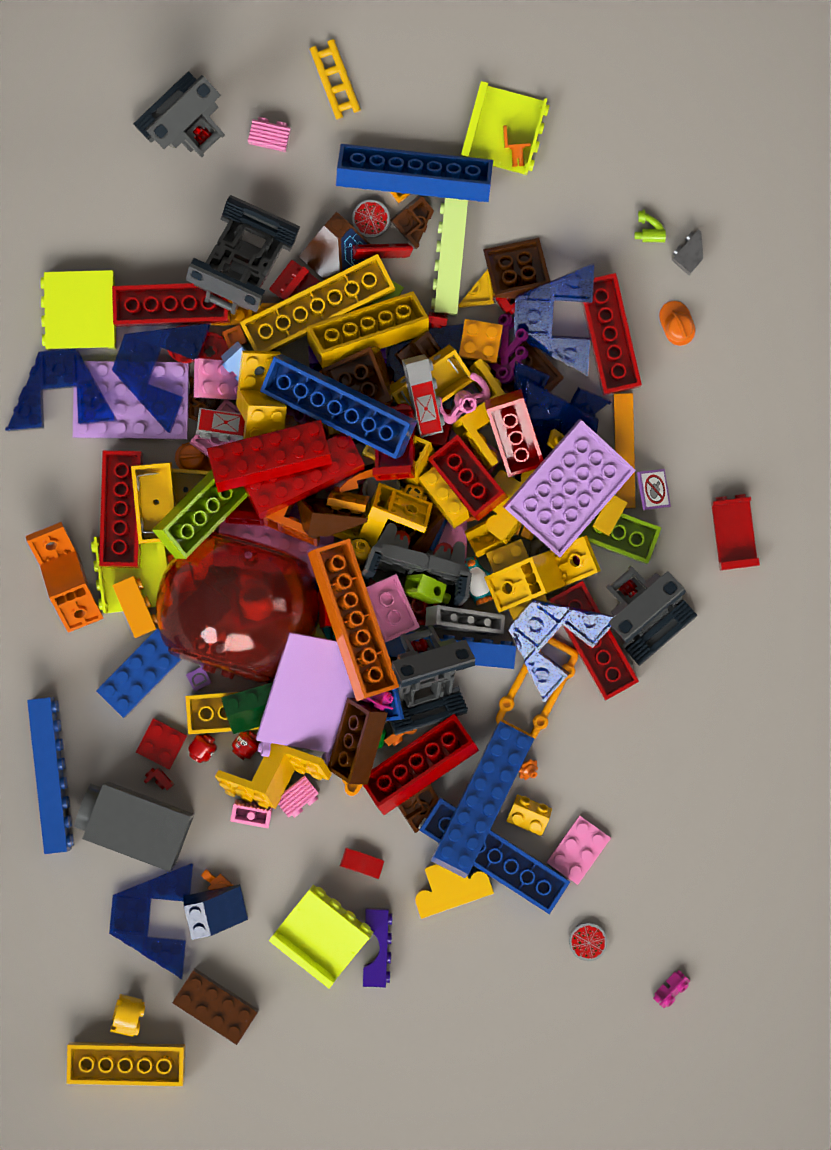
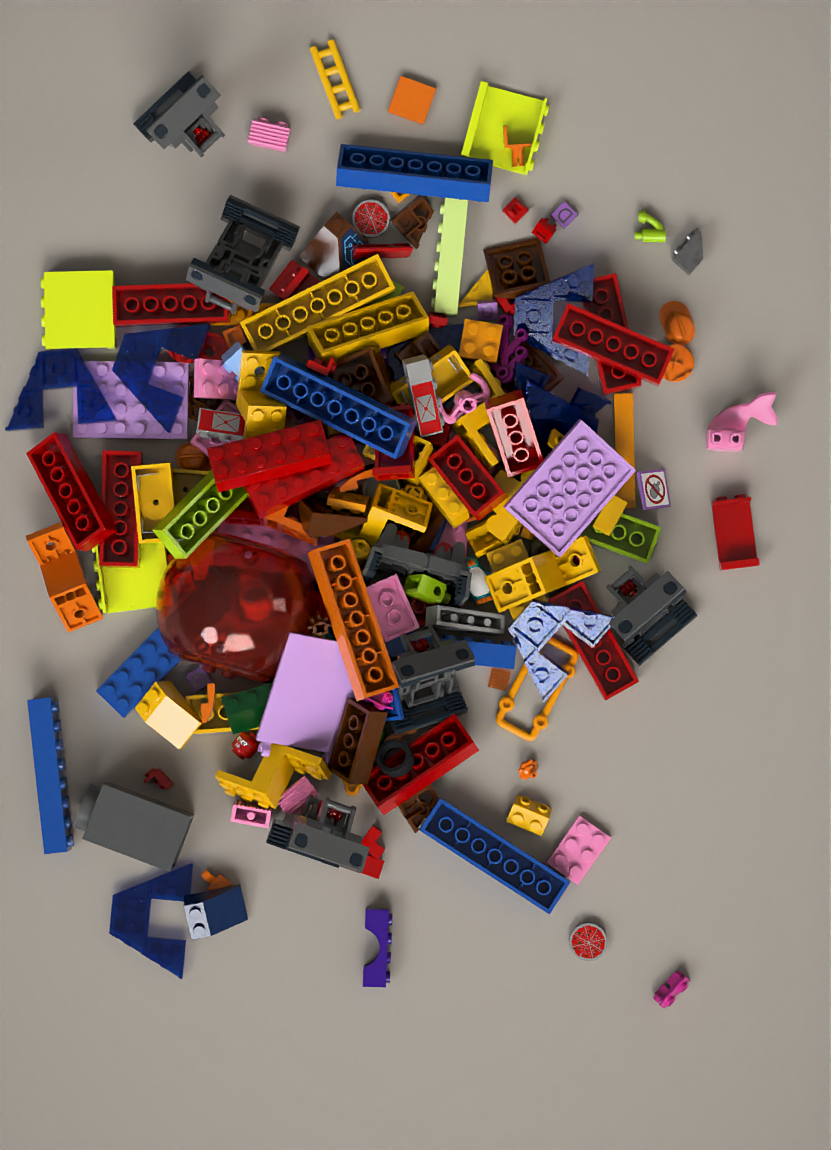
yellow brick [66,1042,185,1086] -> none
yellow brick [110,994,145,1037] -> none
light orange brick [112,576,159,638] -> none
red plate [136,718,188,770] -> none
reddish brown brick [172,968,259,1045] -> none
red head [188,734,217,763] -> none
neon yellow panel [269,884,374,988] -> none
yellow brick [415,863,494,919] -> none
blue brick [430,721,534,878] -> none
none -> red brick [26,432,117,551]
none -> slope [135,681,202,749]
none -> orange slope [201,683,216,723]
none -> dark grey container [266,794,370,873]
none -> red bracket [306,357,337,376]
none -> reddish brown gear [306,612,331,637]
none -> red piece [361,825,385,859]
none -> black tyre [376,738,414,778]
none -> orange tile [388,76,436,125]
none -> medium lavender tile [477,299,498,321]
none -> clear orange tile [488,668,511,691]
none -> red tile [502,197,529,224]
none -> red tile [531,217,557,244]
none -> medium lavender tile [551,201,578,229]
none -> red brick [551,303,675,387]
none -> orange tile [663,344,694,382]
none -> bright pink hips [706,392,778,452]

